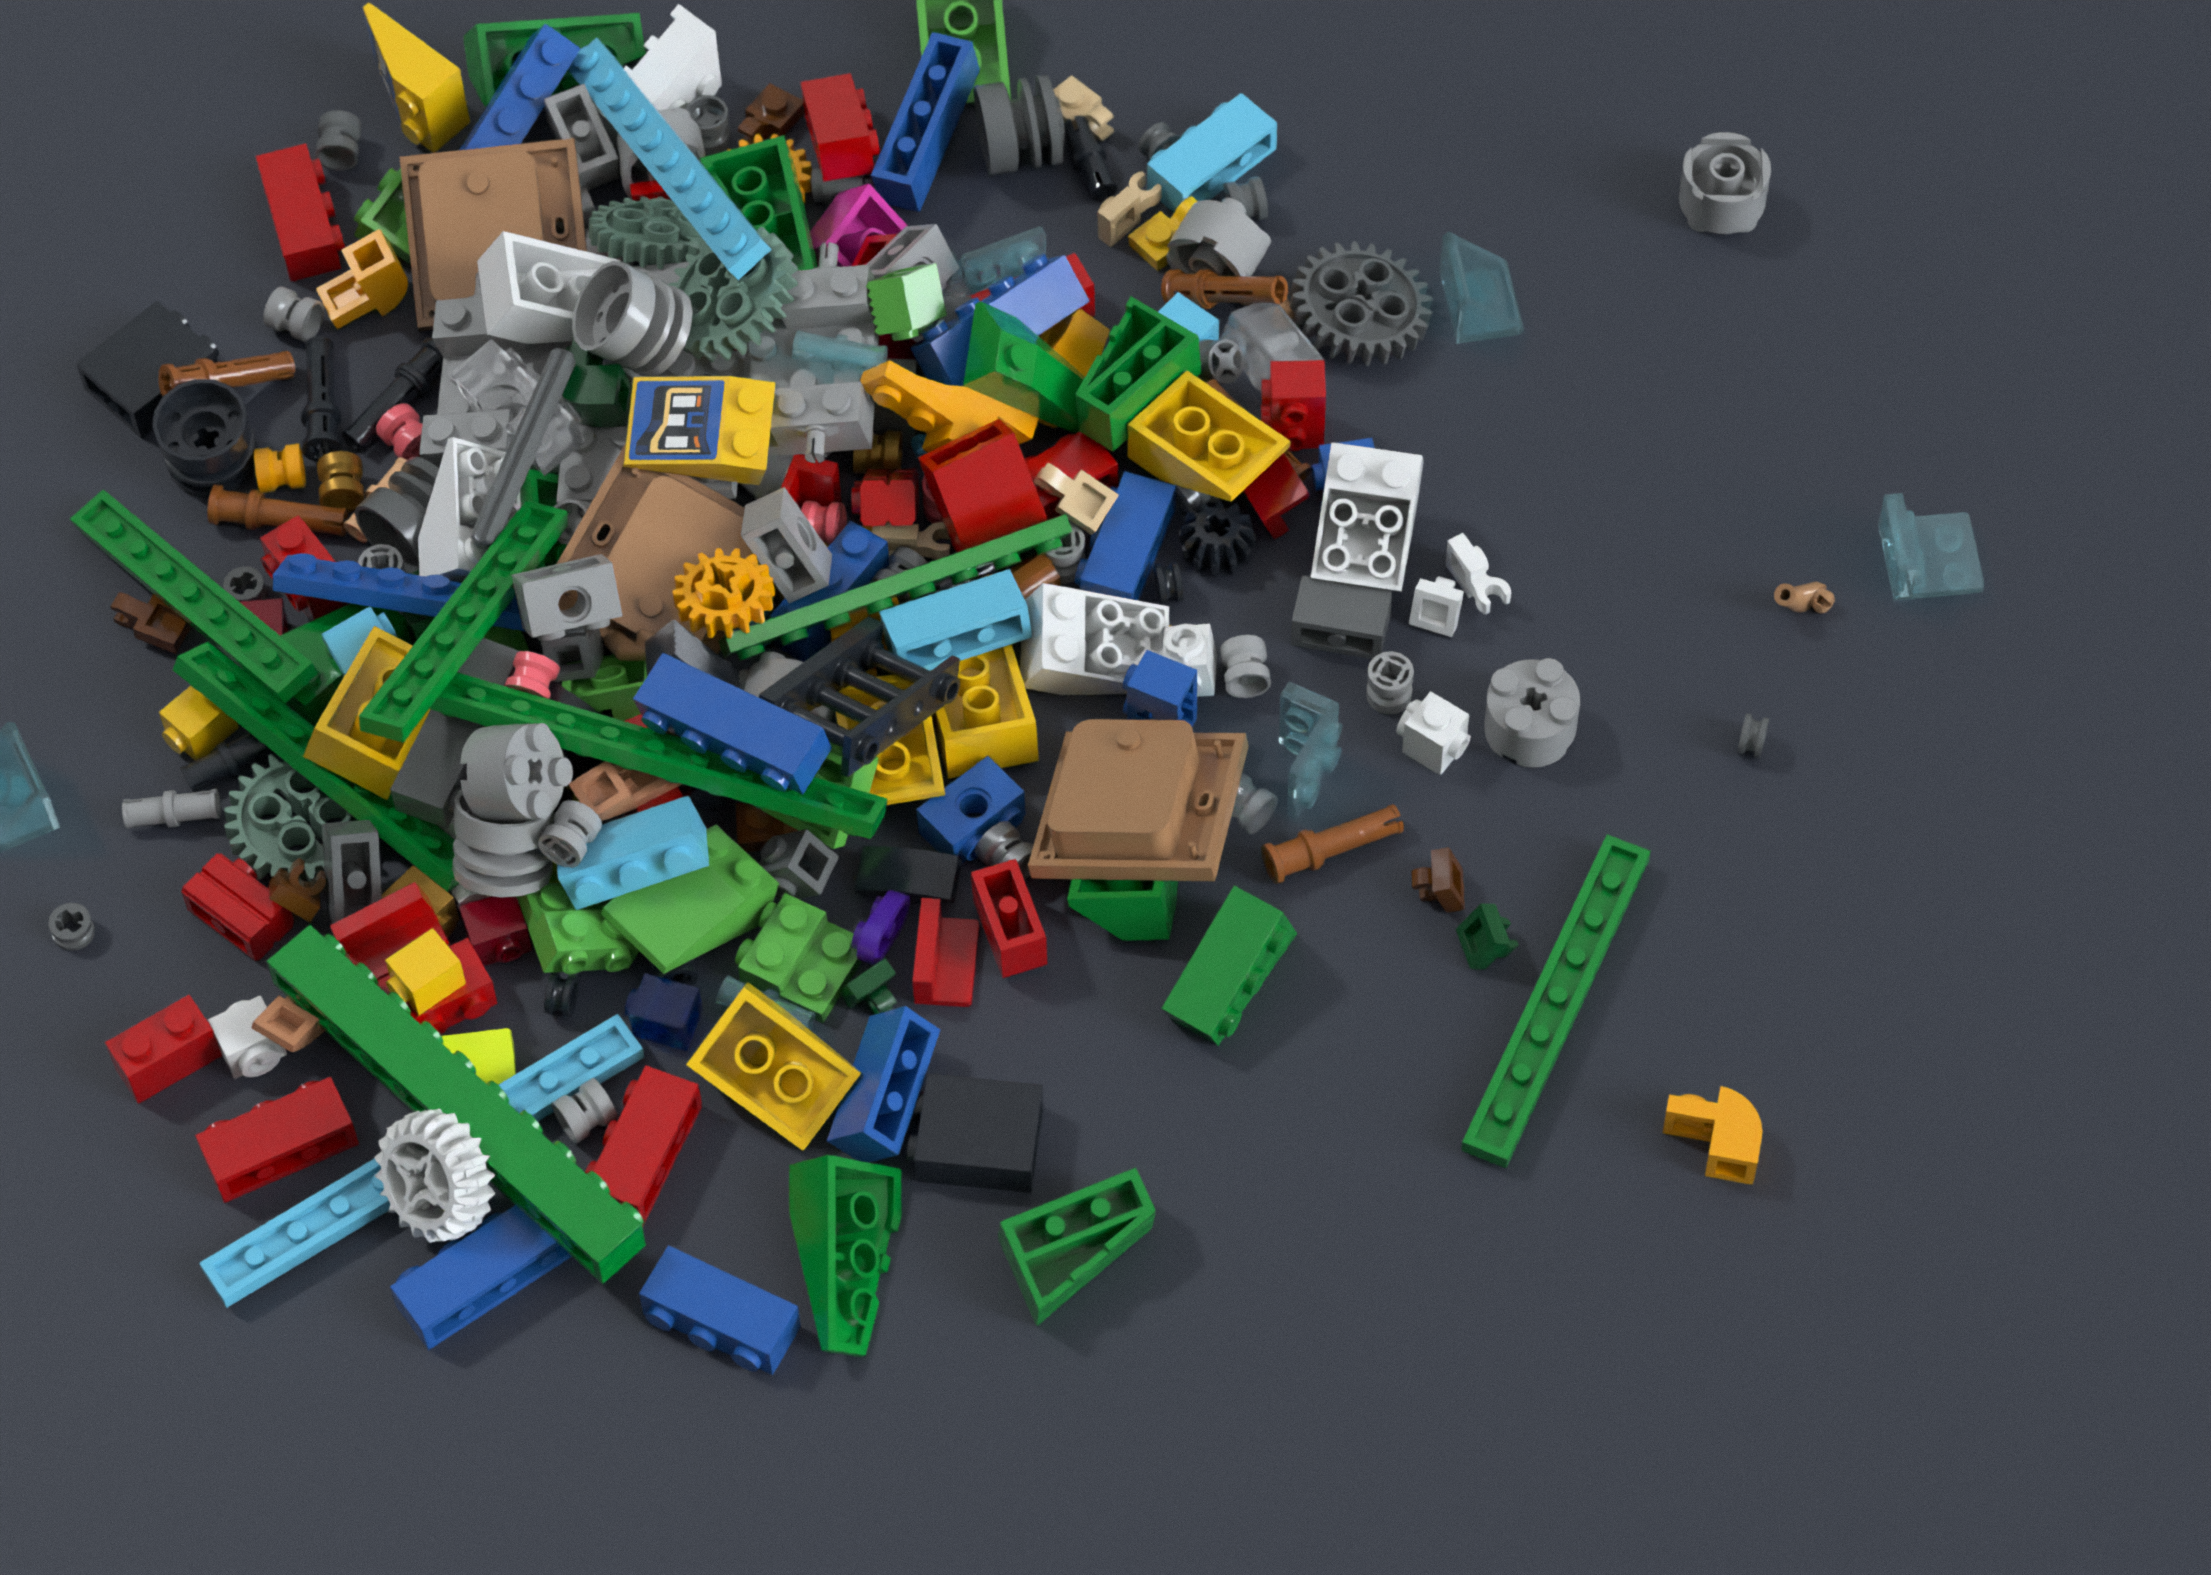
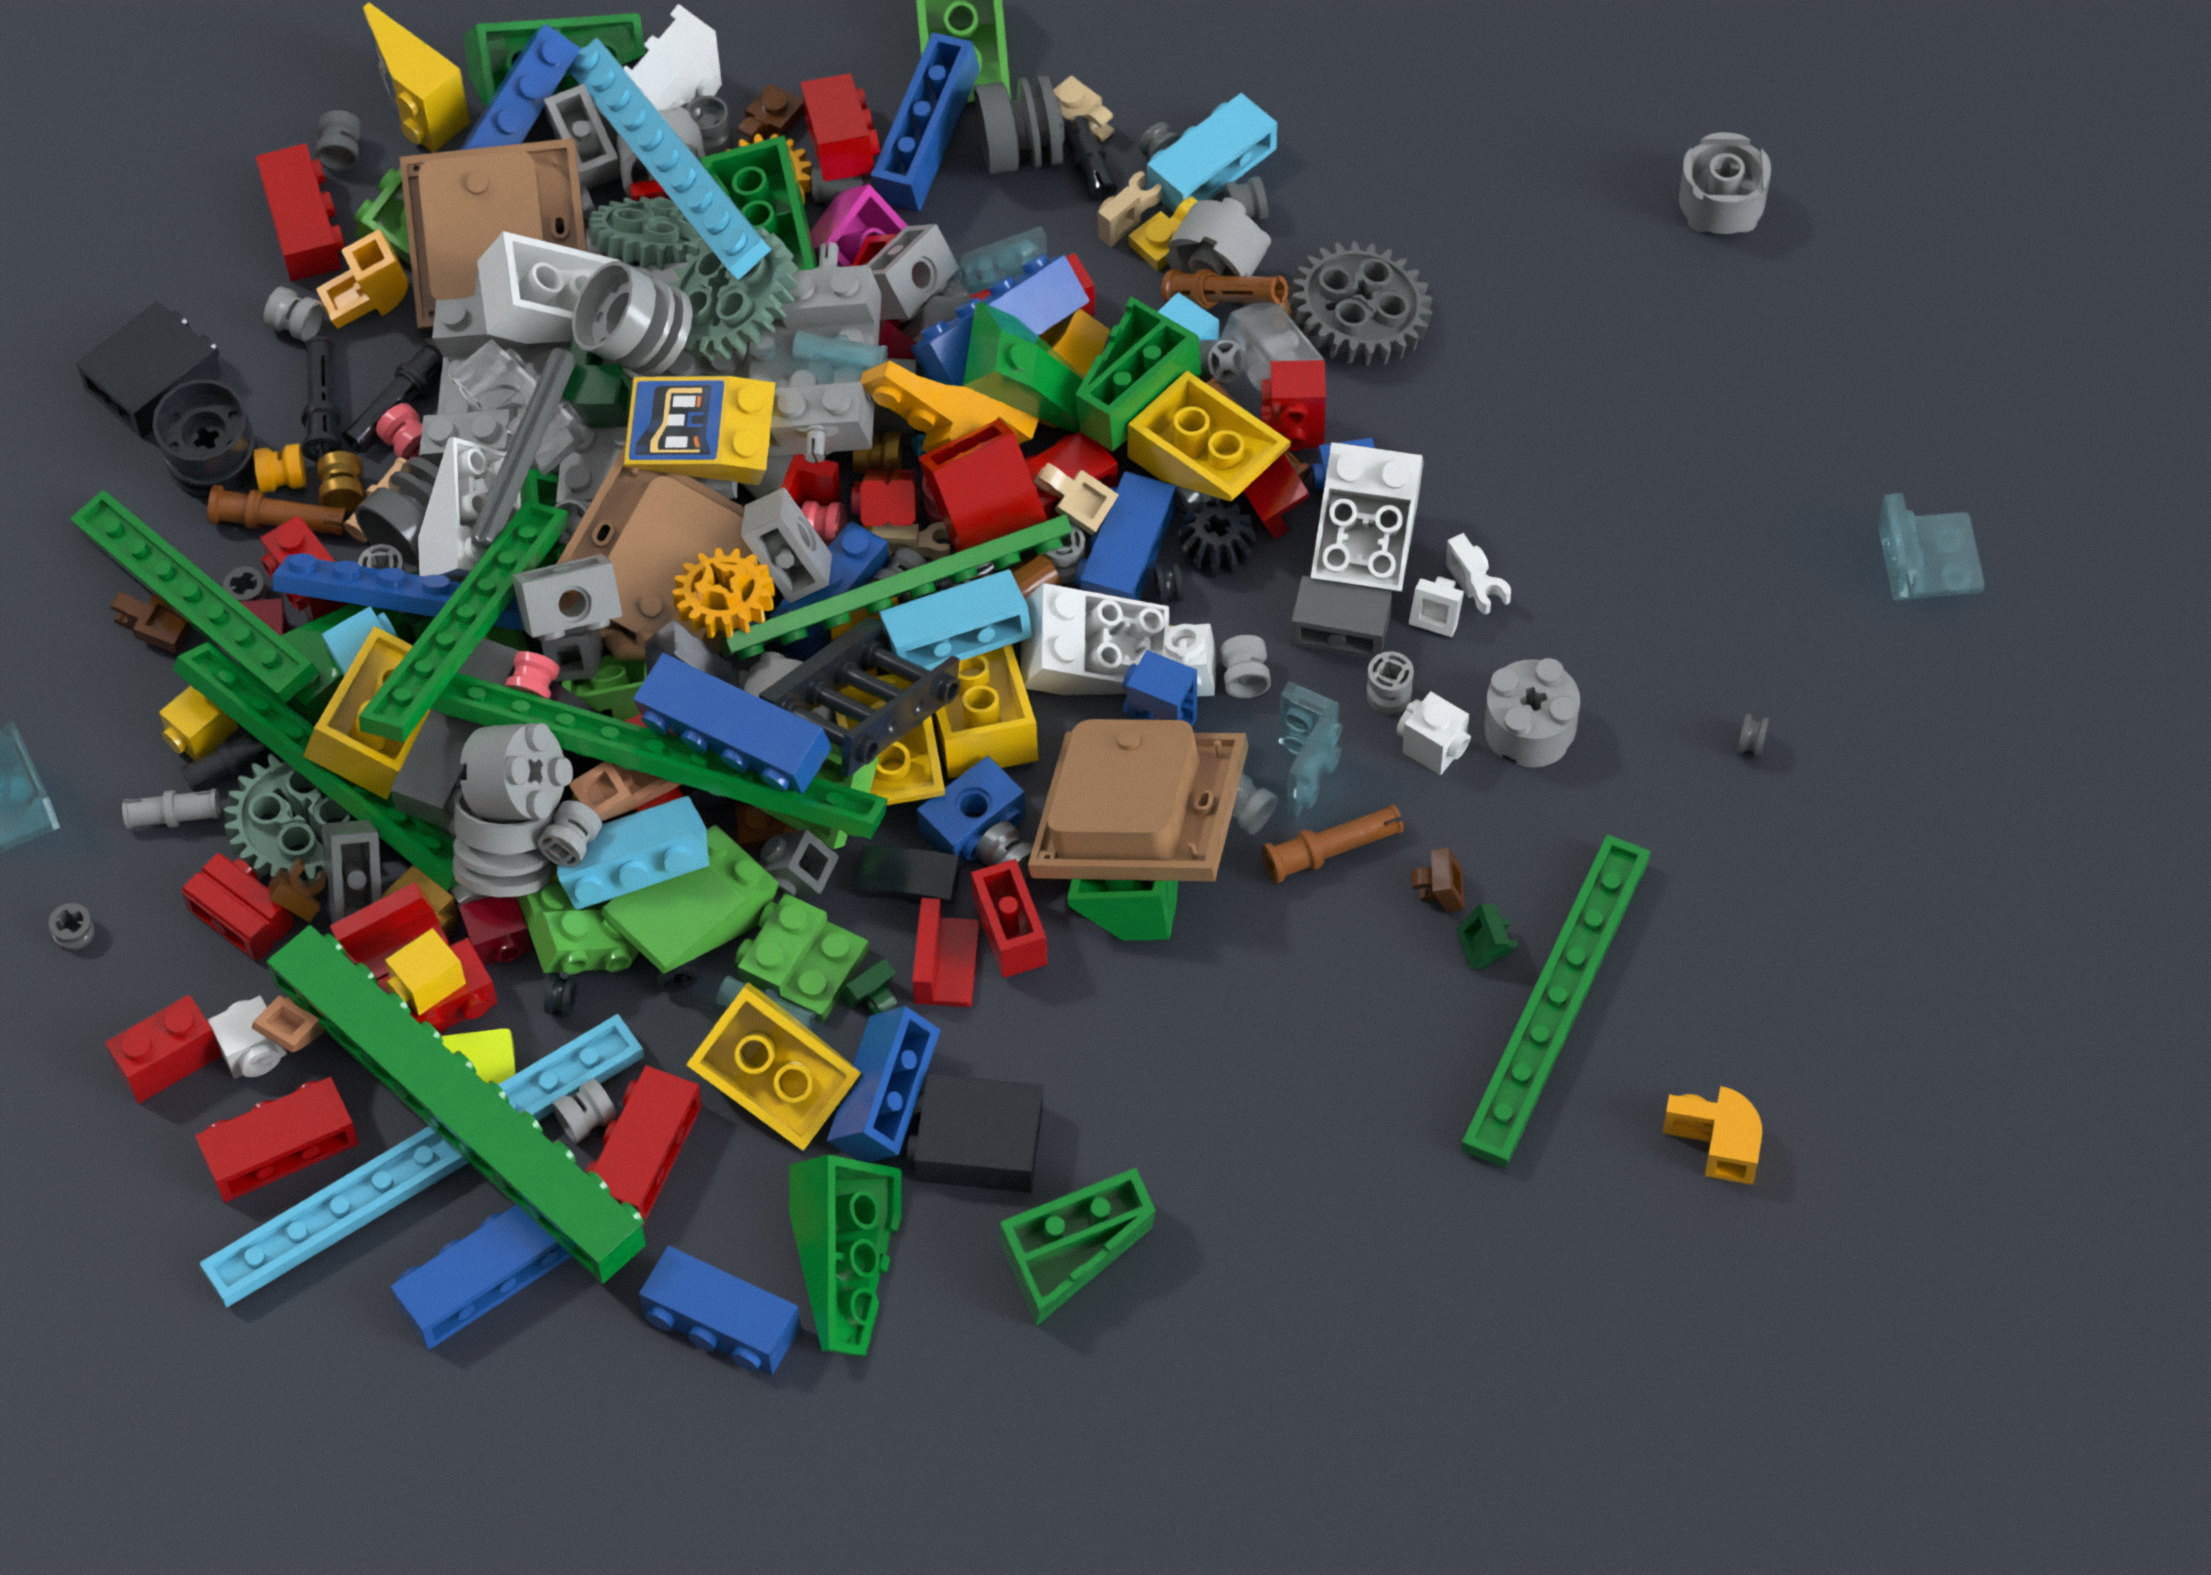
dark orange pin [158,351,295,396] -> none
white gear [374,1109,495,1243] -> none
clear blue brick [625,973,703,1051] -> none
dark purple plate [851,890,910,965] -> none
bright green brick [866,263,947,341] -> none
green wedge [1161,885,1297,1045] -> none
clear light blue slope [1440,232,1524,344] -> none
medium nougat arm [1774,581,1835,614] -> none

